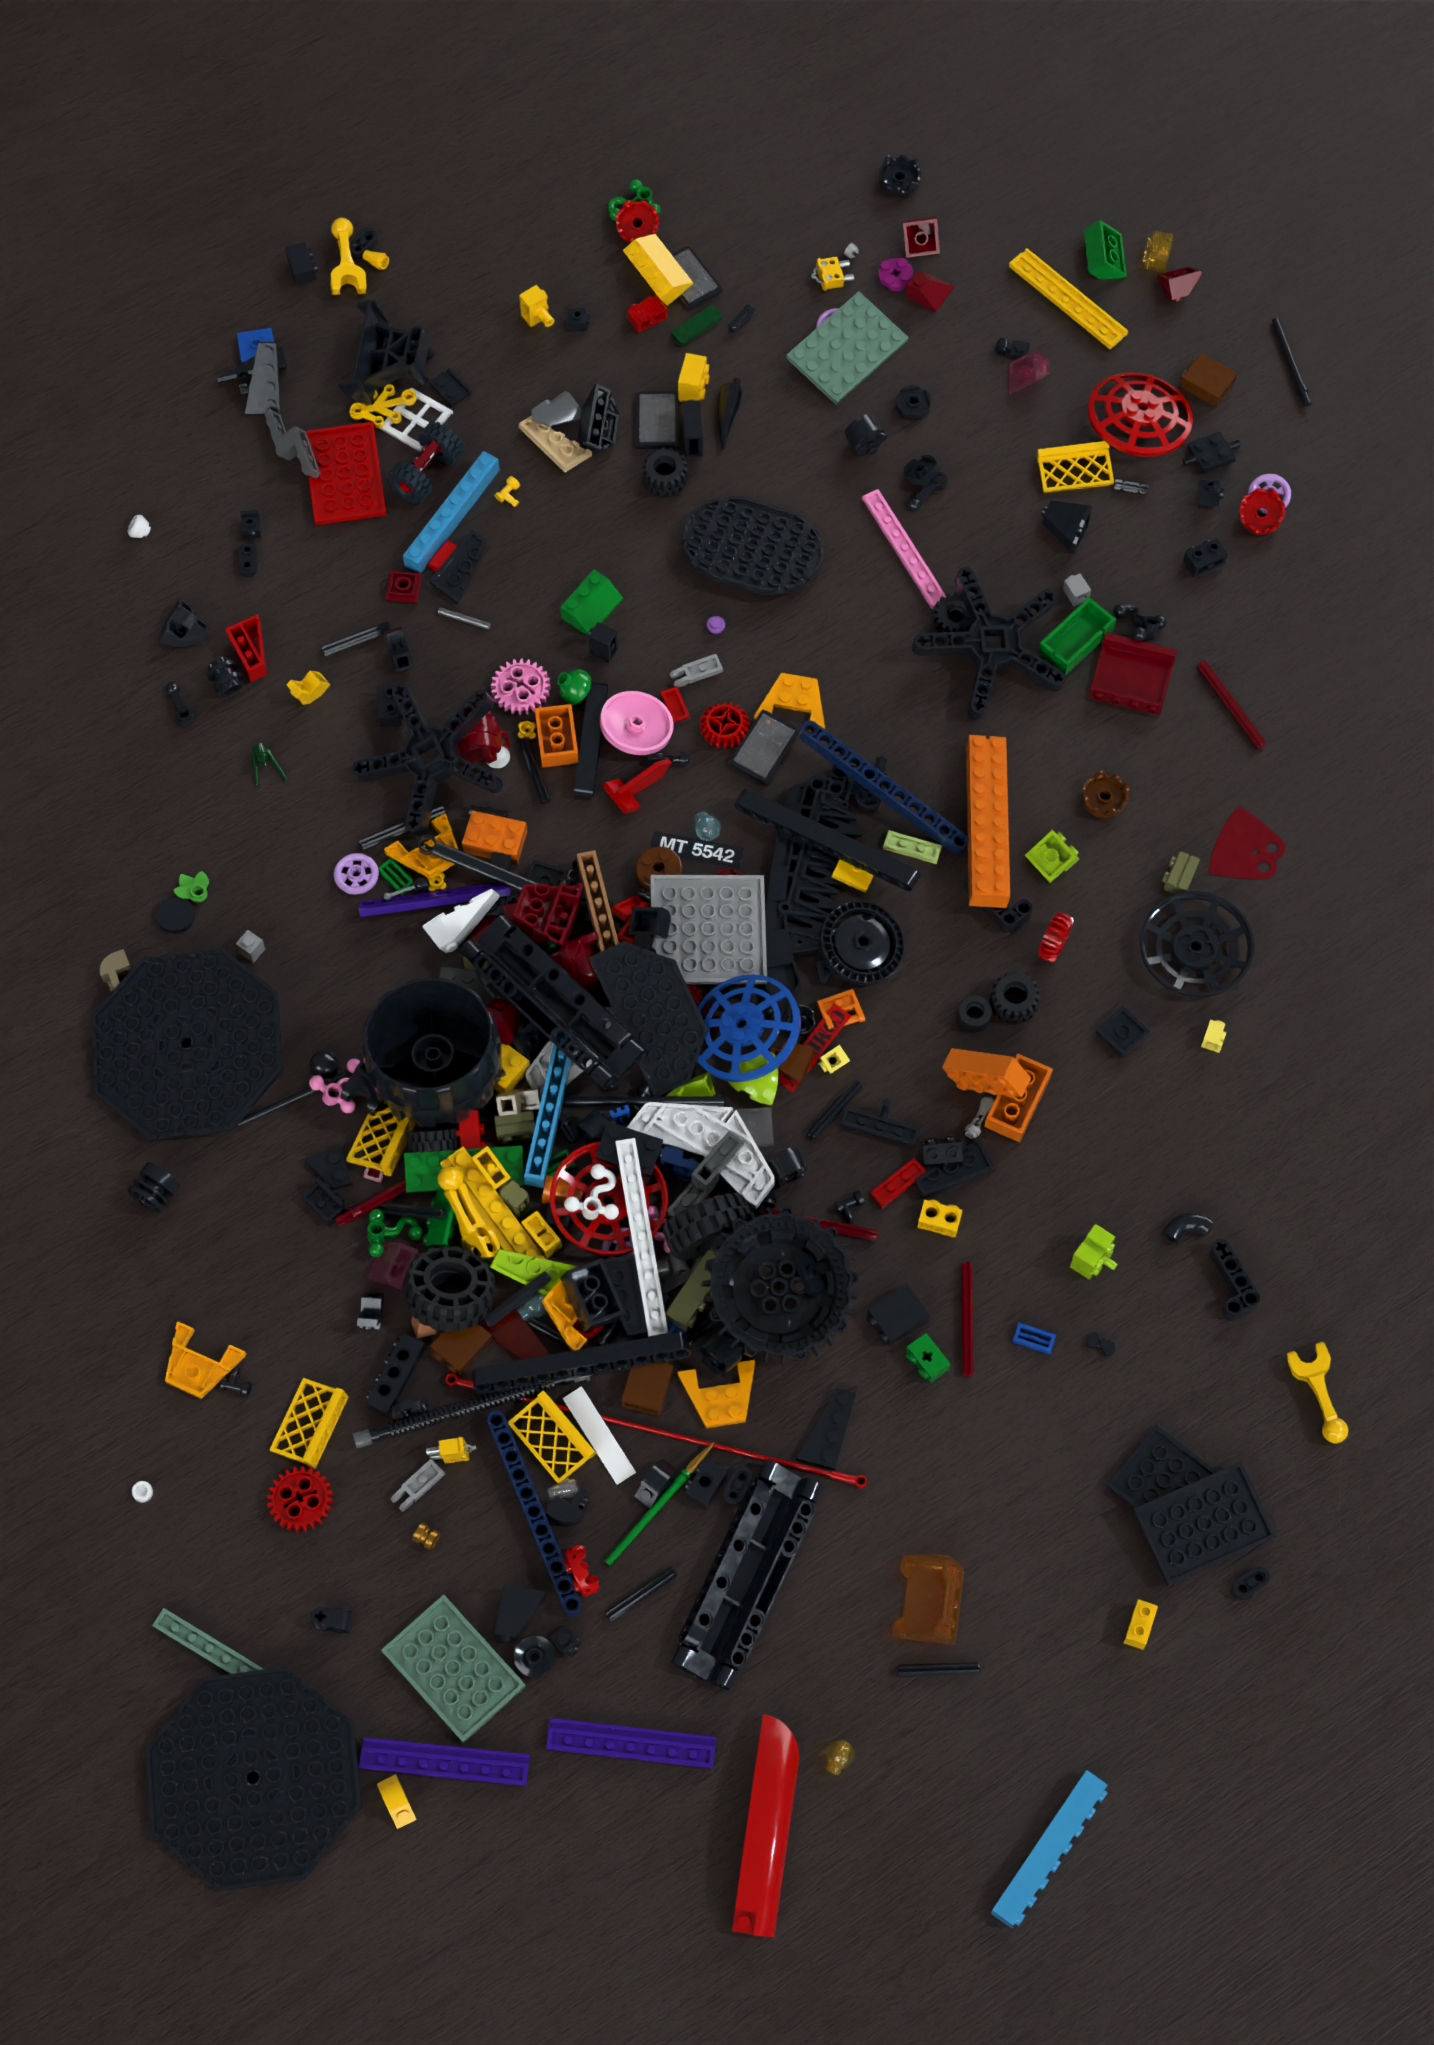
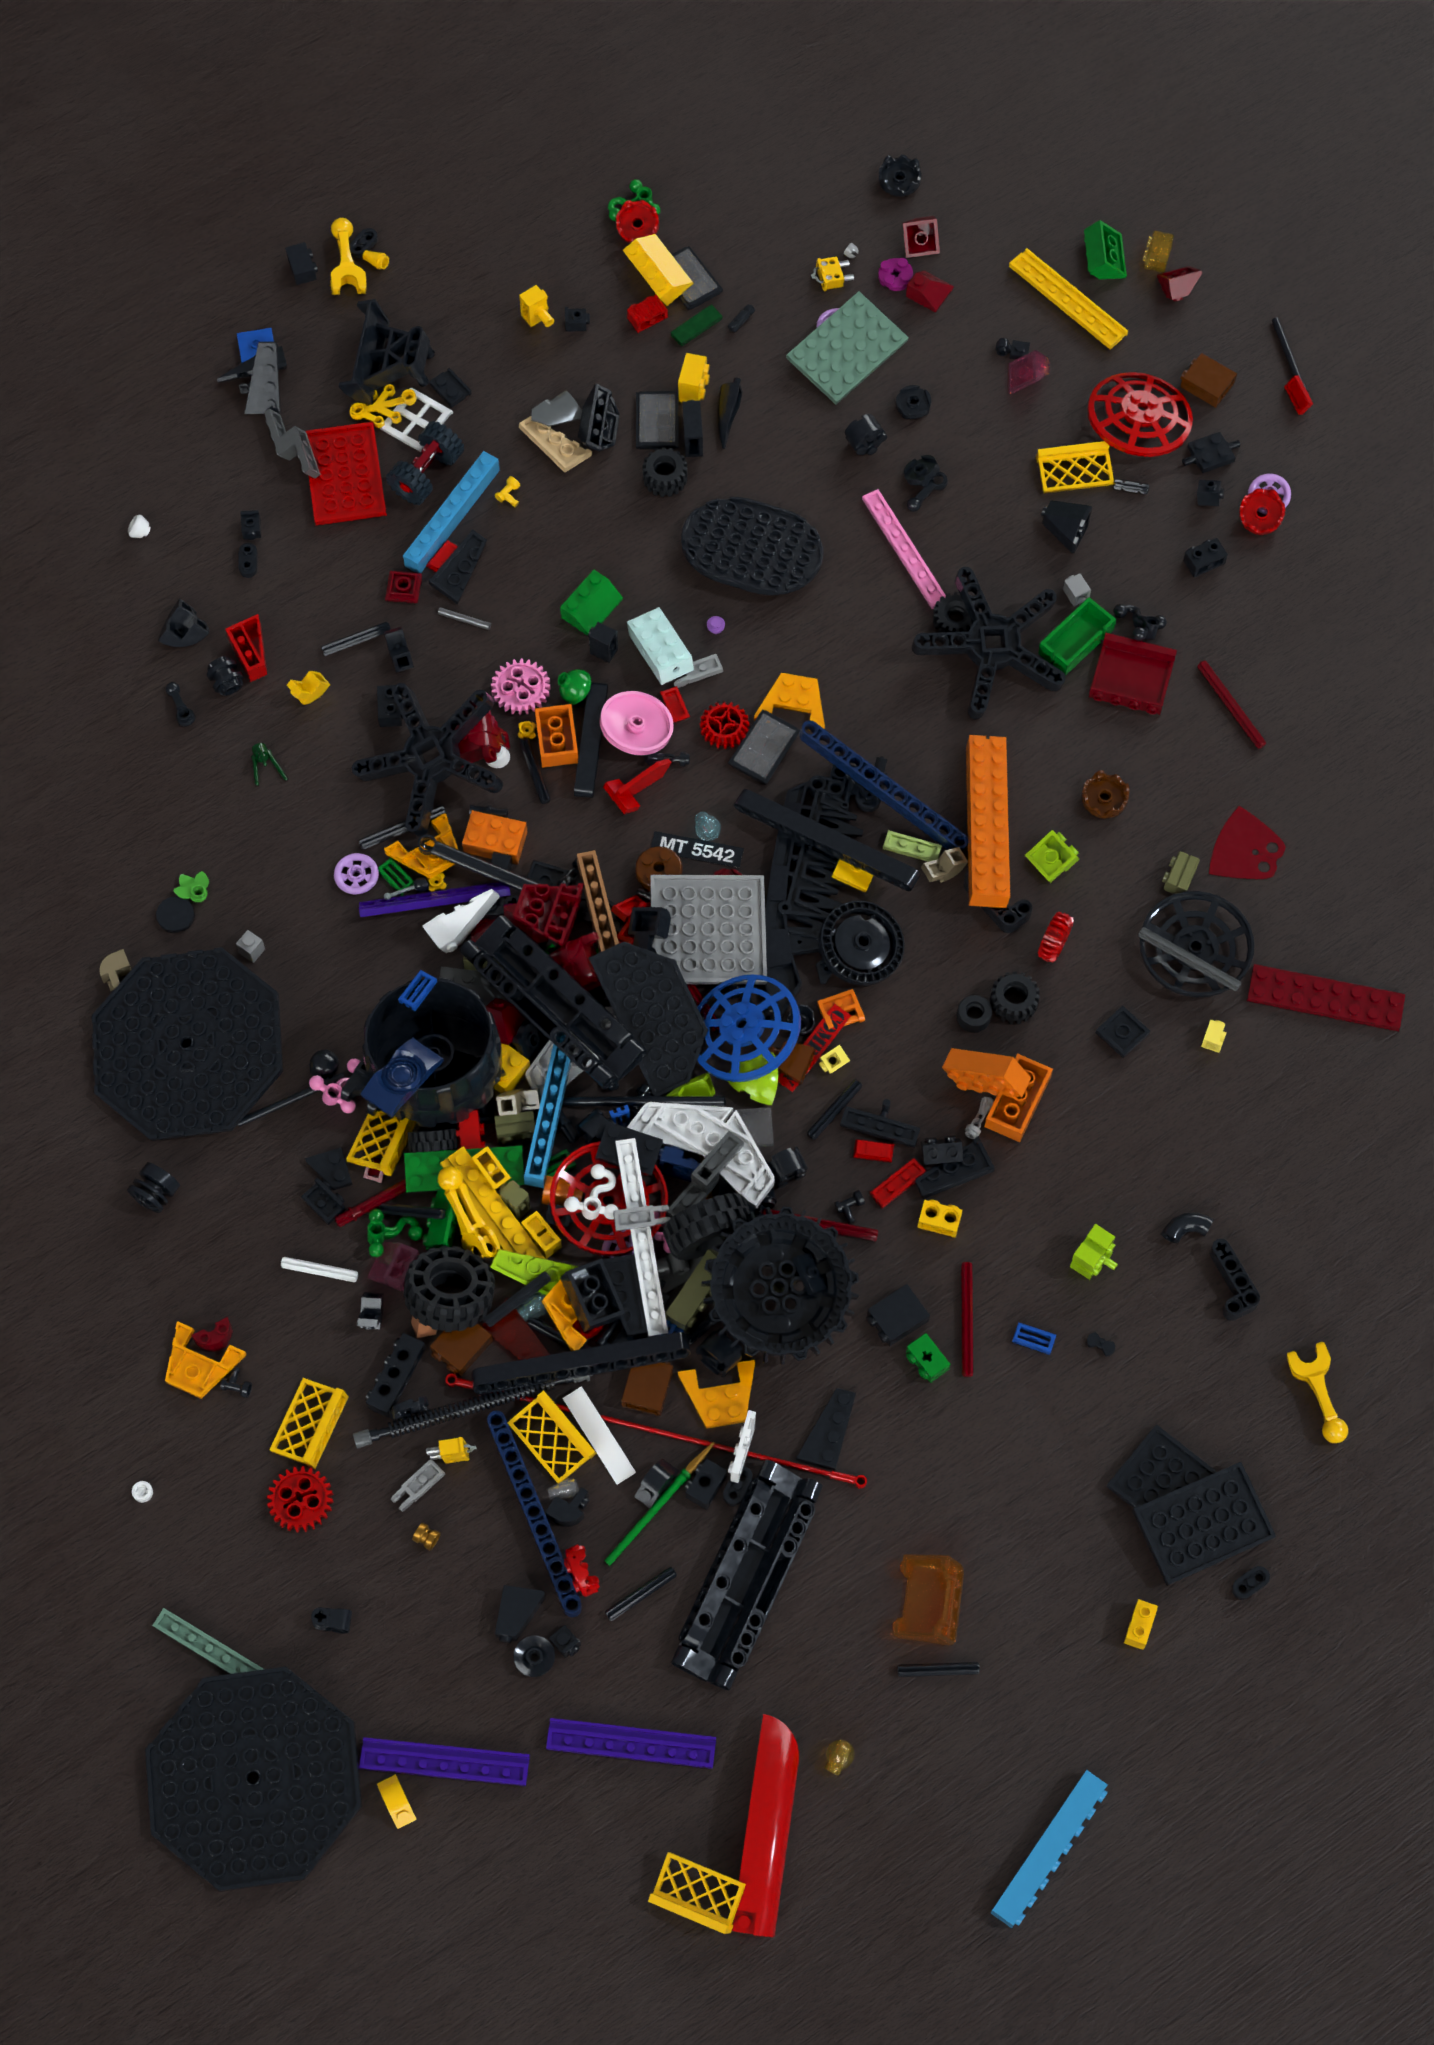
sand green plate [381,1594,526,1743] -> none
none -> dark red cylinder [191,1317,233,1352]
none -> white axle [281,1257,358,1282]
none -> dark blue slope [361,1038,444,1117]
none -> blue tile [398,970,437,1011]
none -> light grey hinge [613,1205,670,1231]
none -> light aqua brick [627,607,694,685]
none -> yellow fence [648,1852,746,1934]
none -> white wing [728,1410,756,1483]
none -> red tile [853,1139,894,1163]
none -> dark tan brick [921,847,968,883]
none -> dark grey axle [1138,927,1241,991]
none -> dark red plate [1247,964,1405,1032]
none -> red tile [1284,375,1313,415]

